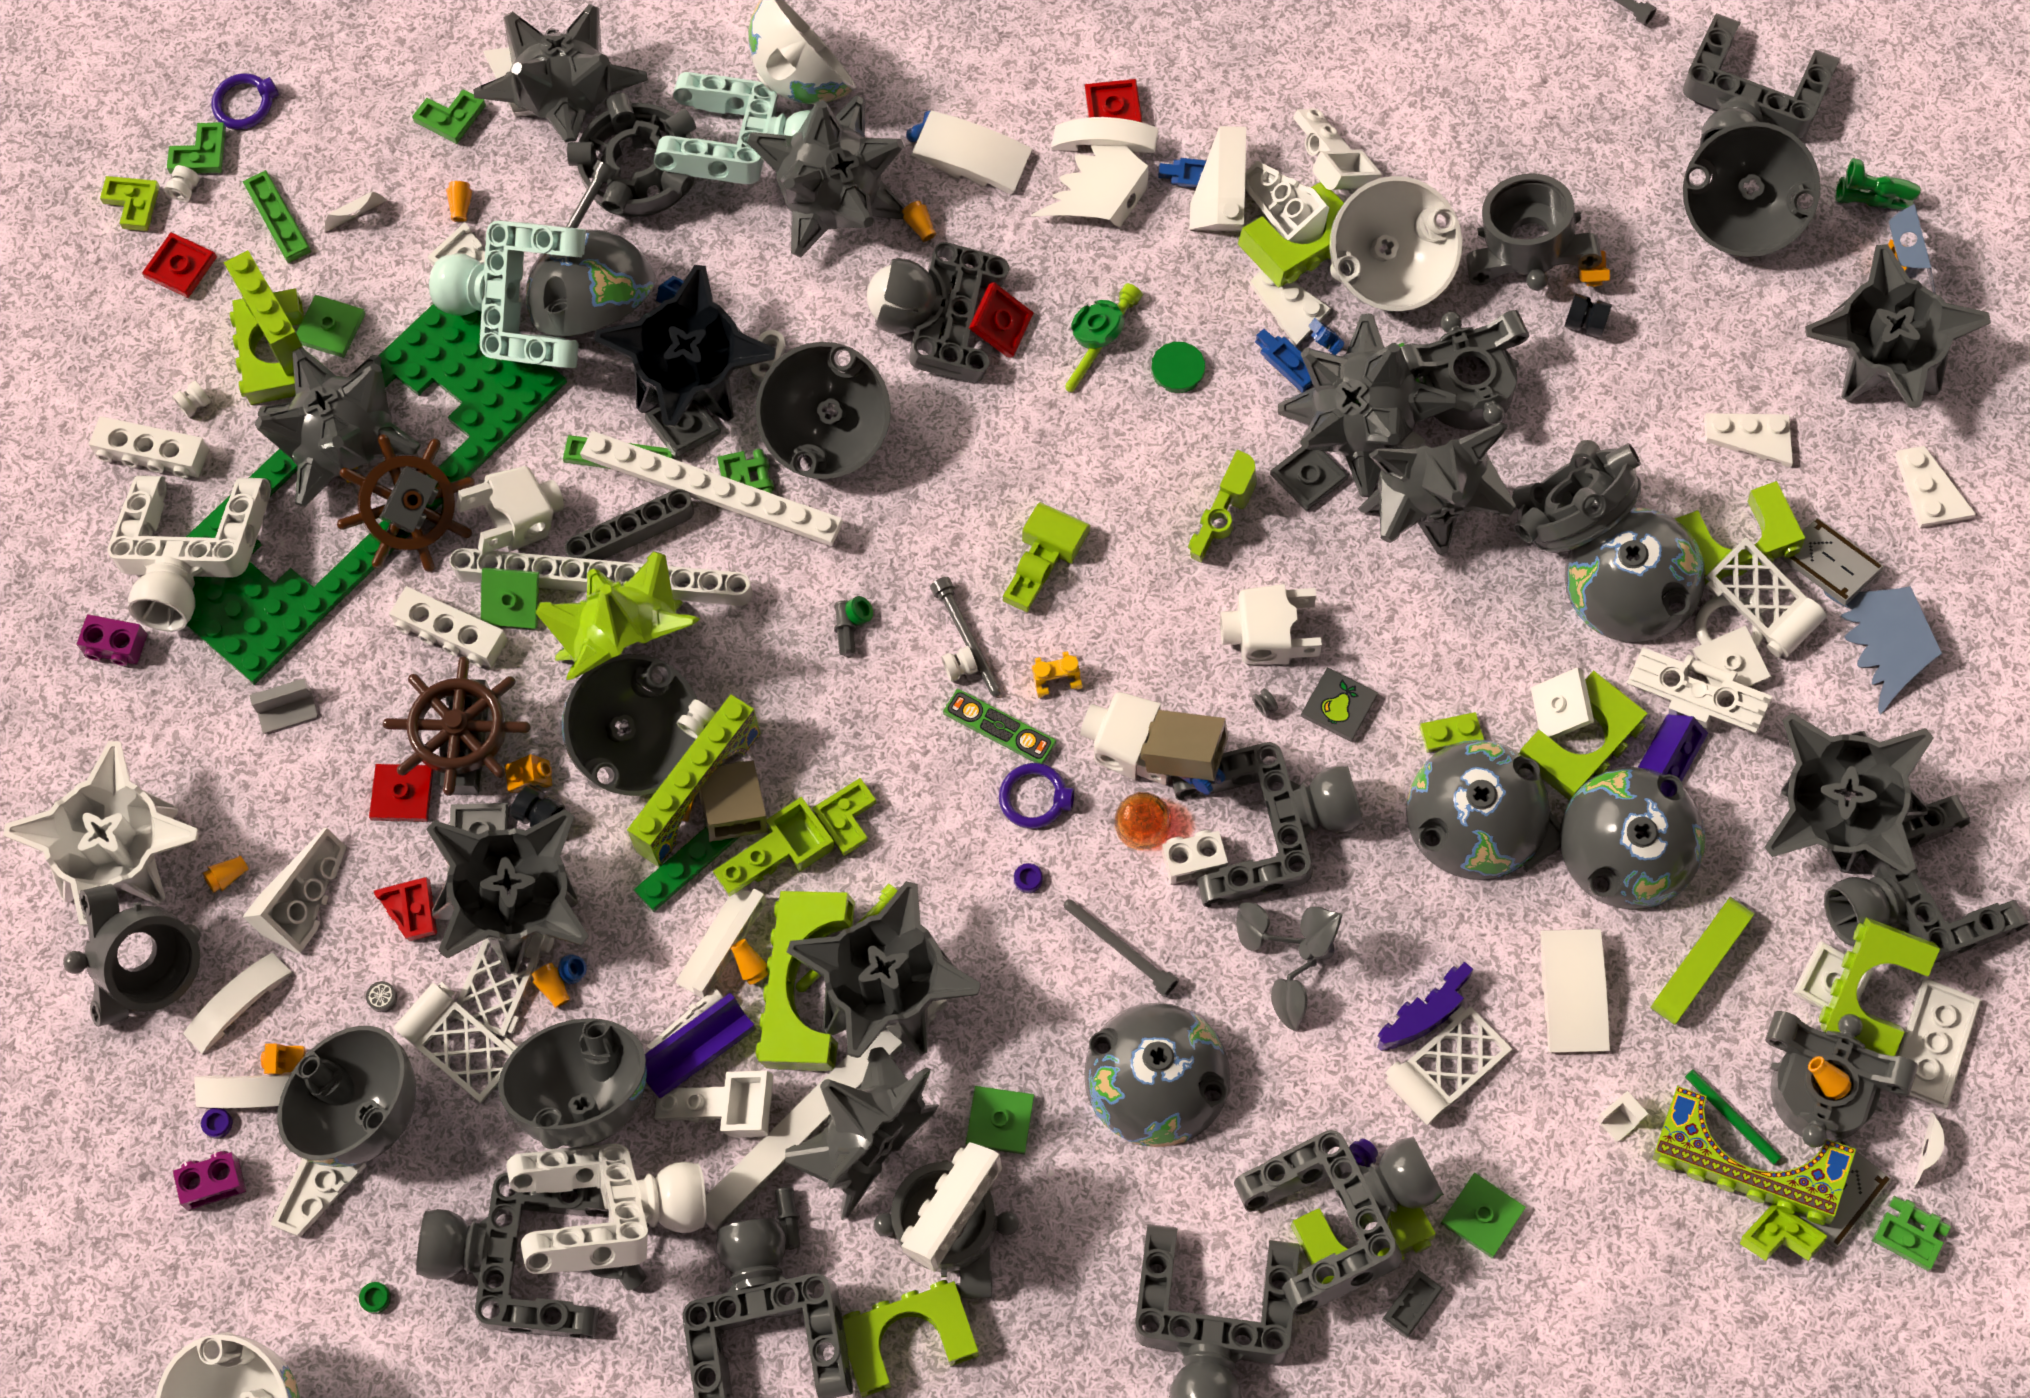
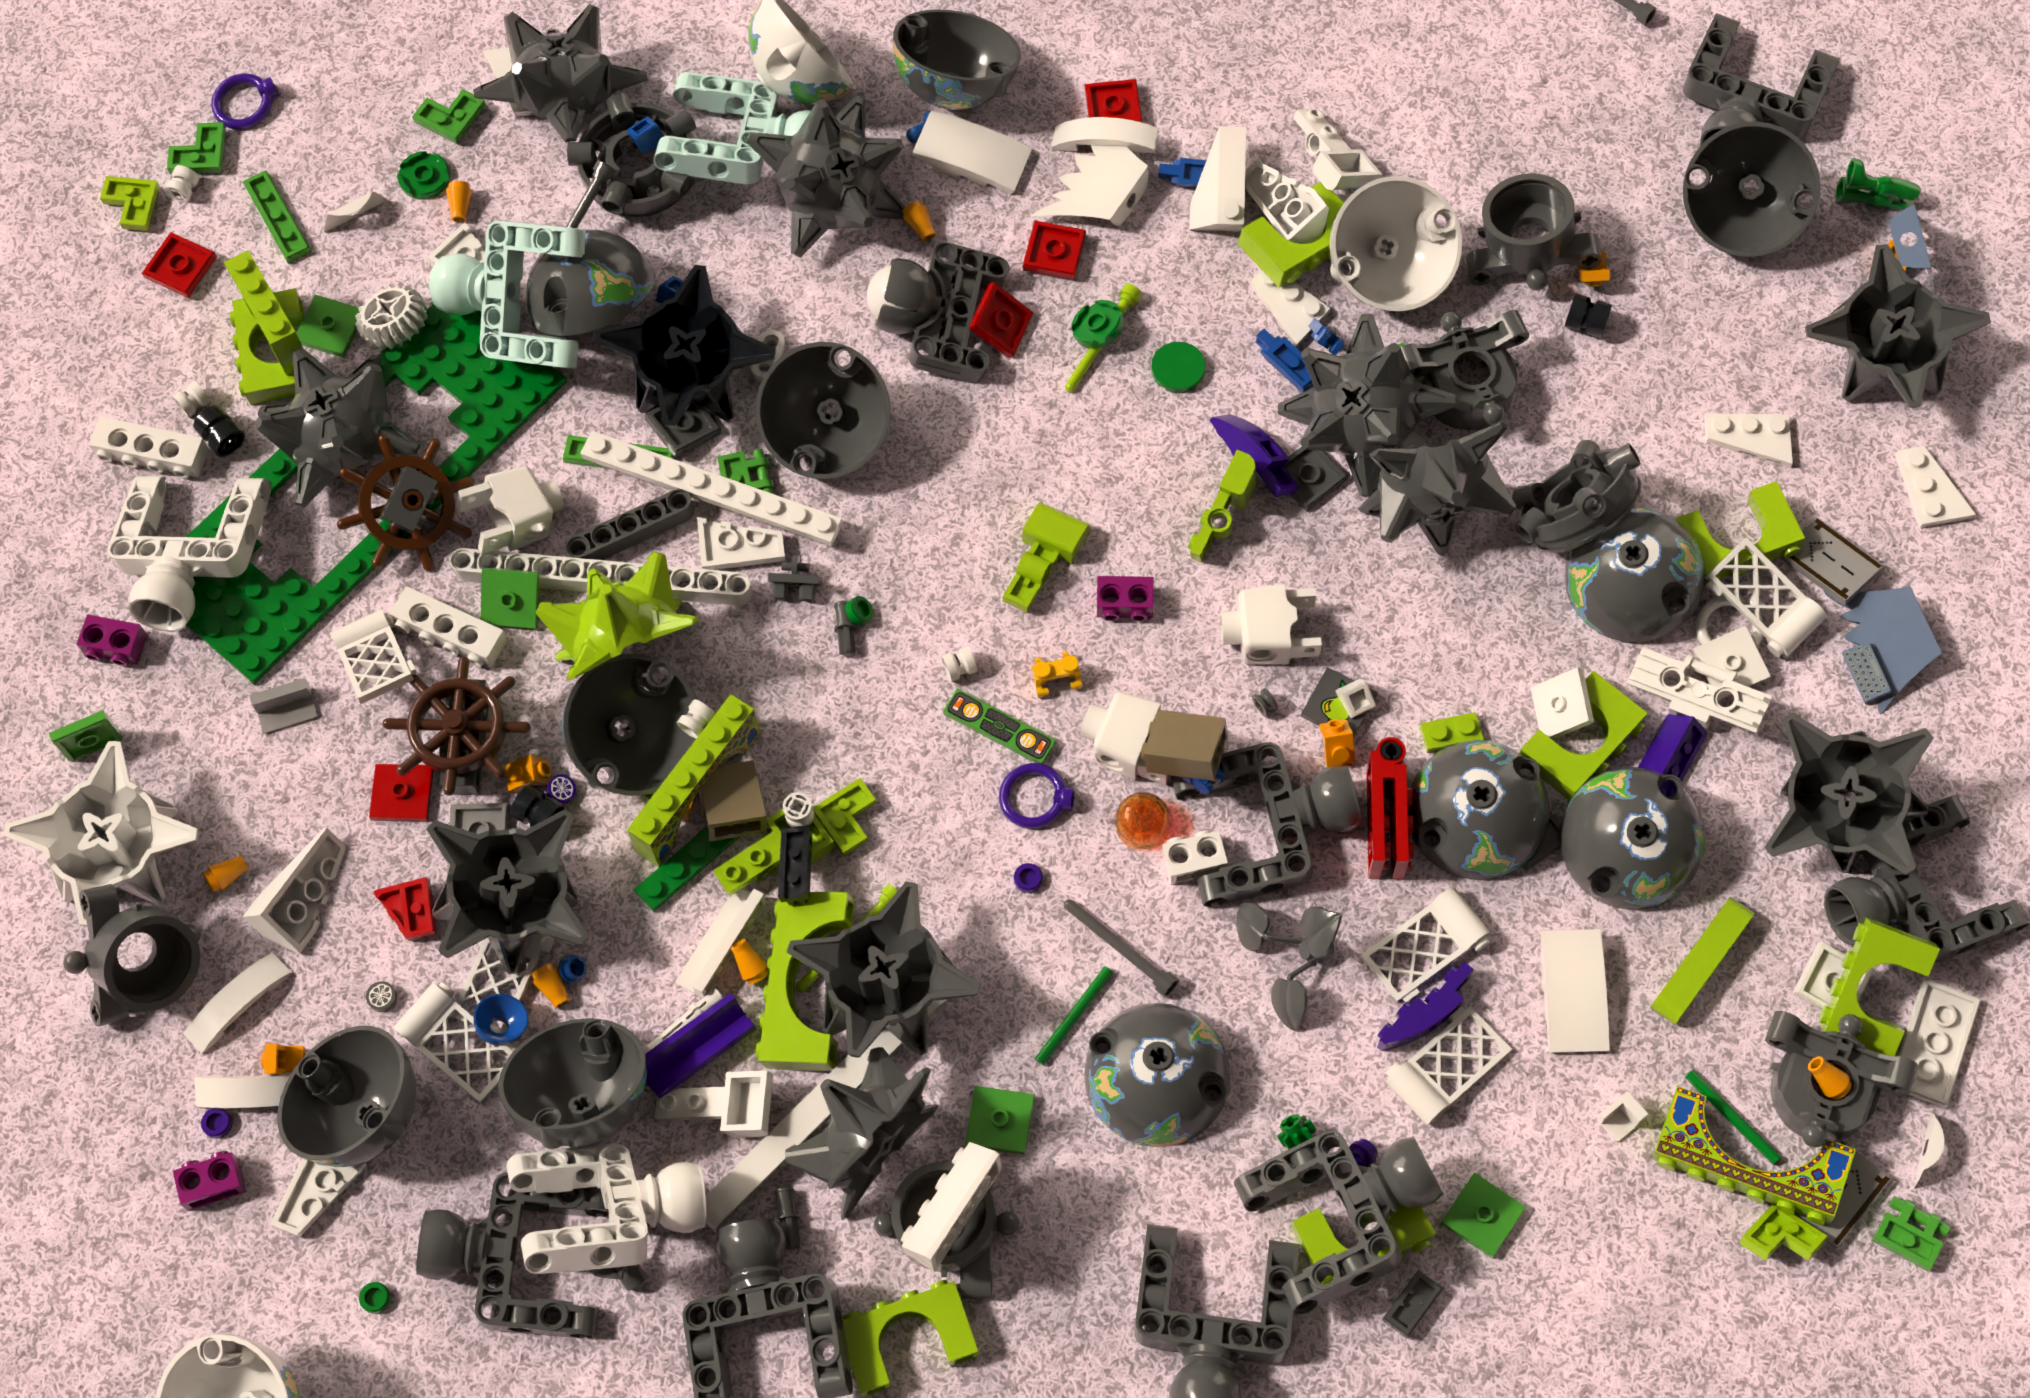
dark grey piece [930,577,1001,697] -> none
none -> bright green plate [49,710,123,762]
none -> black wheel [193,405,245,457]
none -> white piece [330,609,417,704]
none -> white gear [355,284,428,350]
none -> green tile [397,151,450,199]
none -> blue piece [473,994,528,1046]
none -> dark purple tile [546,774,576,804]
none -> blue slope [627,117,664,154]
none -> white wing [697,517,786,570]
none -> dark grey hips [768,555,822,601]
none -> black hinge [778,825,813,906]
none -> white wheel [783,792,814,827]
none -> dark grey piece [893,9,1021,110]
none -> red plate [1022,220,1086,280]
none -> green bar [1034,966,1113,1066]
none -> magenta brick [1097,576,1154,622]
none -> dark purple slope [1210,414,1299,497]
none -> green gear [1277,1114,1317,1150]
none -> light orange bracket [1319,719,1355,768]
none -> white slope [1336,679,1377,718]
none -> white piece [1361,887,1491,1003]
none -> red hinge [1366,737,1414,880]
none -> tile [1842,641,1892,704]

